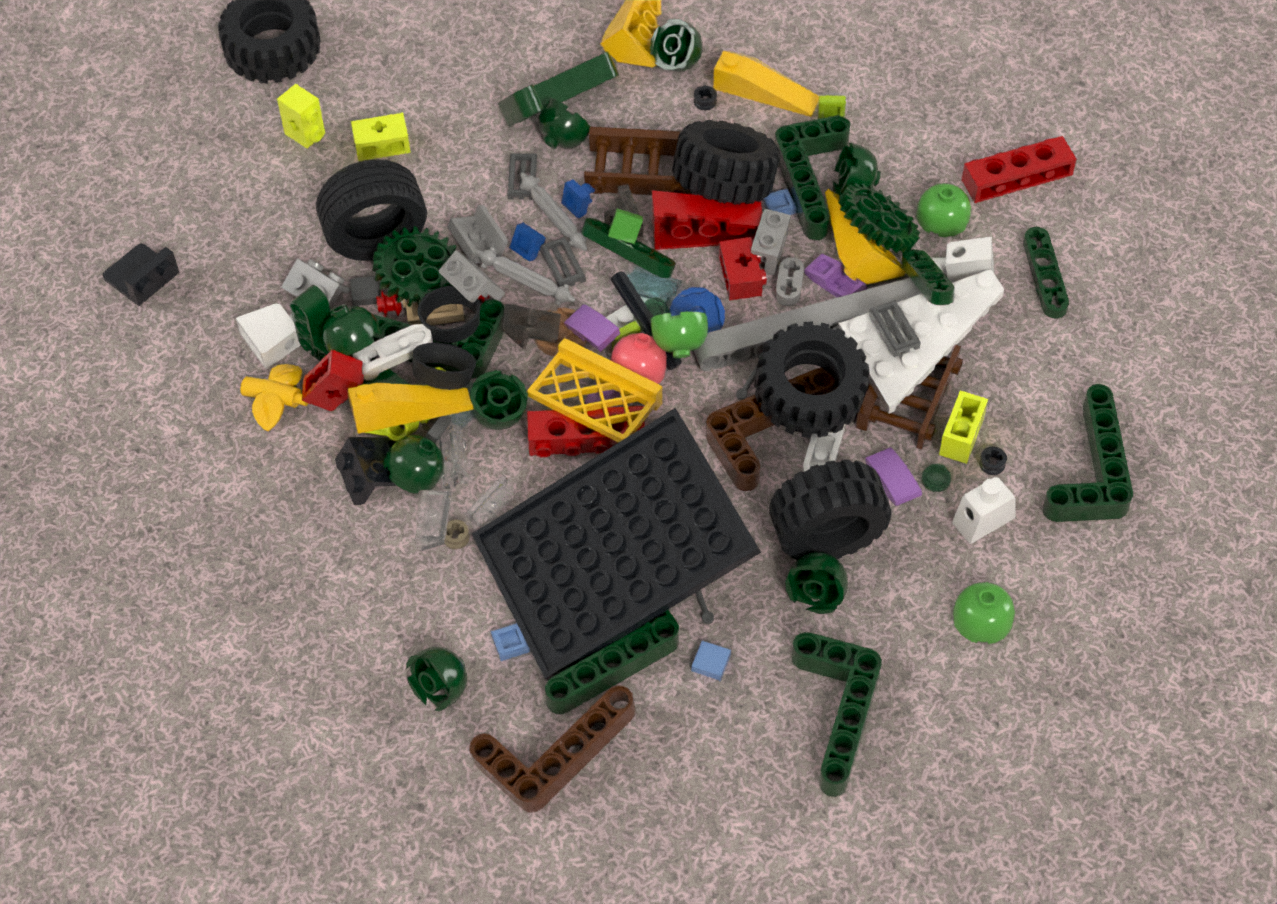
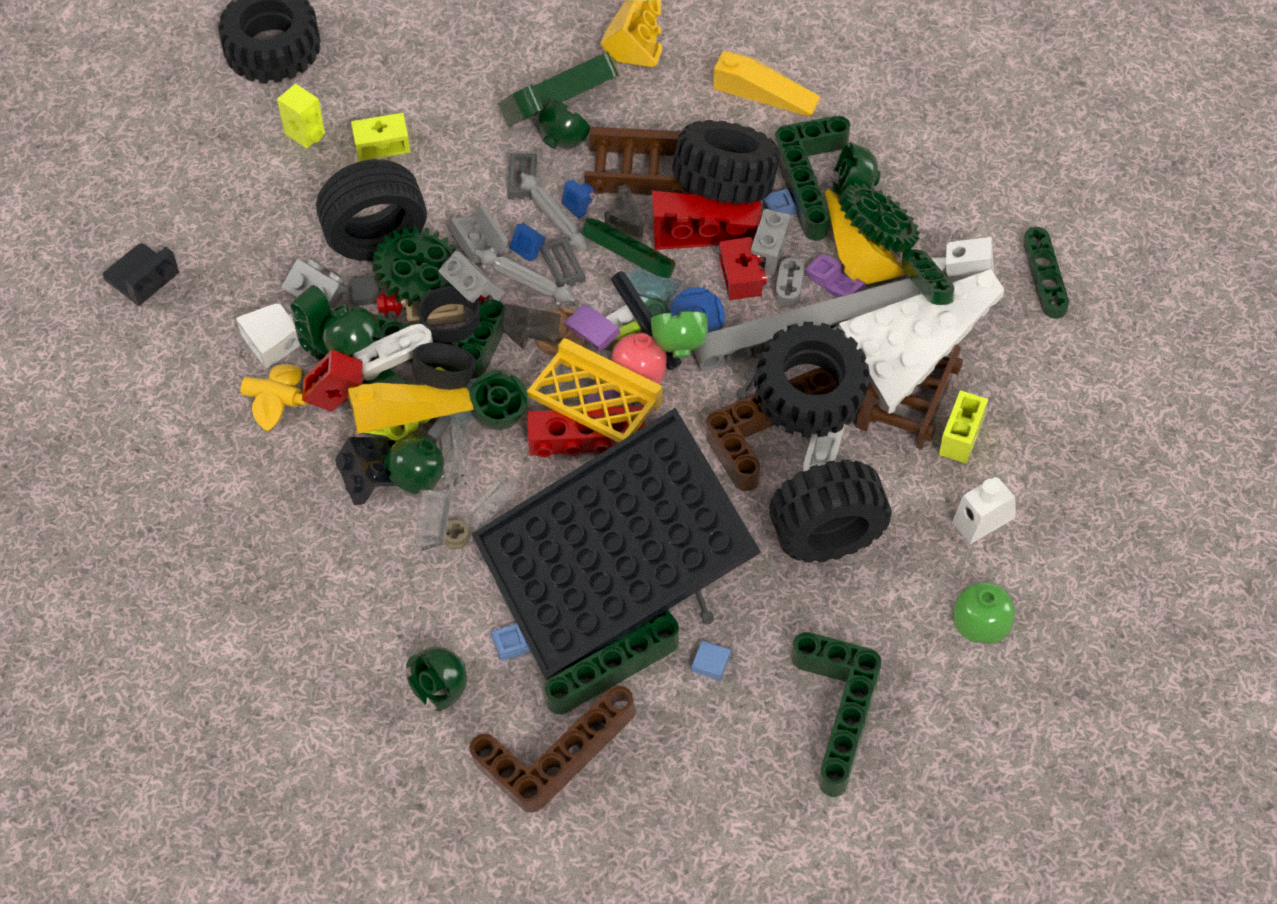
bright green tile [608,208,643,244] -> none
dark green cylinder [650,19,703,72] -> none
black bush [693,85,717,111] -> none
dark green cylinder [785,552,848,614] -> none
lime tile [818,95,846,119] -> none
medium lavender slope [865,447,922,506] -> none
dark grey tile [869,300,921,357] -> none
bright green cylinder [916,183,971,237] -> none
clear green plate [921,463,951,492] -> none
red brick [962,136,1077,203] -> none
black bush [979,446,1007,475] -> none
dark green beam [1043,384,1133,522] -> none

